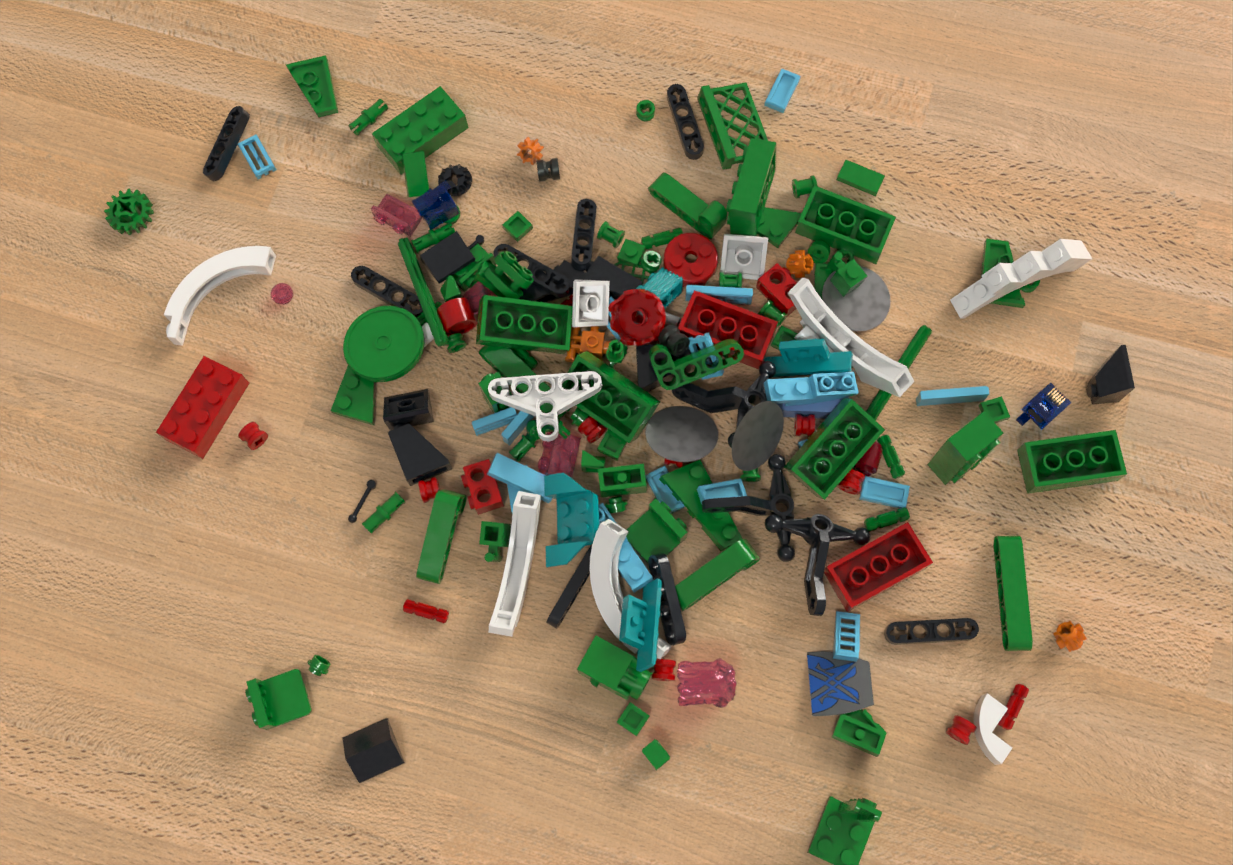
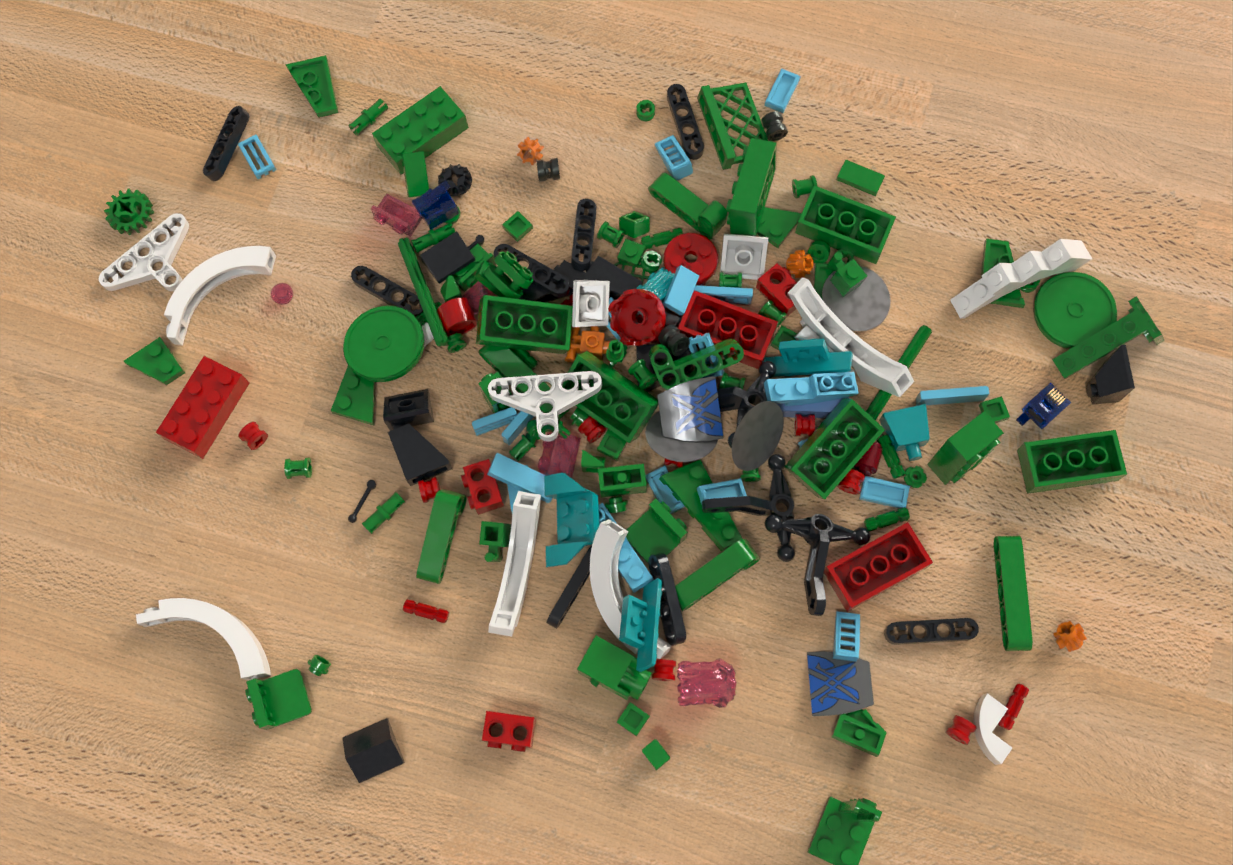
none -> white beam [99,213,189,291]
none -> green wing [124,337,185,385]
none -> white arch [136,598,271,681]
none -> green bush [284,457,312,479]
none -> red brick [482,711,536,752]
none -> green slope [619,211,650,238]
none -> green bush [628,359,657,390]
none -> medium azure slope [655,135,693,181]
none -> sticker [657,376,724,441]
none -> medium azure tile [663,265,699,315]
none -> green bush [719,372,746,389]
none -> pearl dark grey wheel [761,111,788,141]
none -> teal torso [879,404,930,461]
none -> green plate [904,466,927,488]
none -> green brick [1033,272,1117,349]
none -> green bracket [1052,296,1165,379]

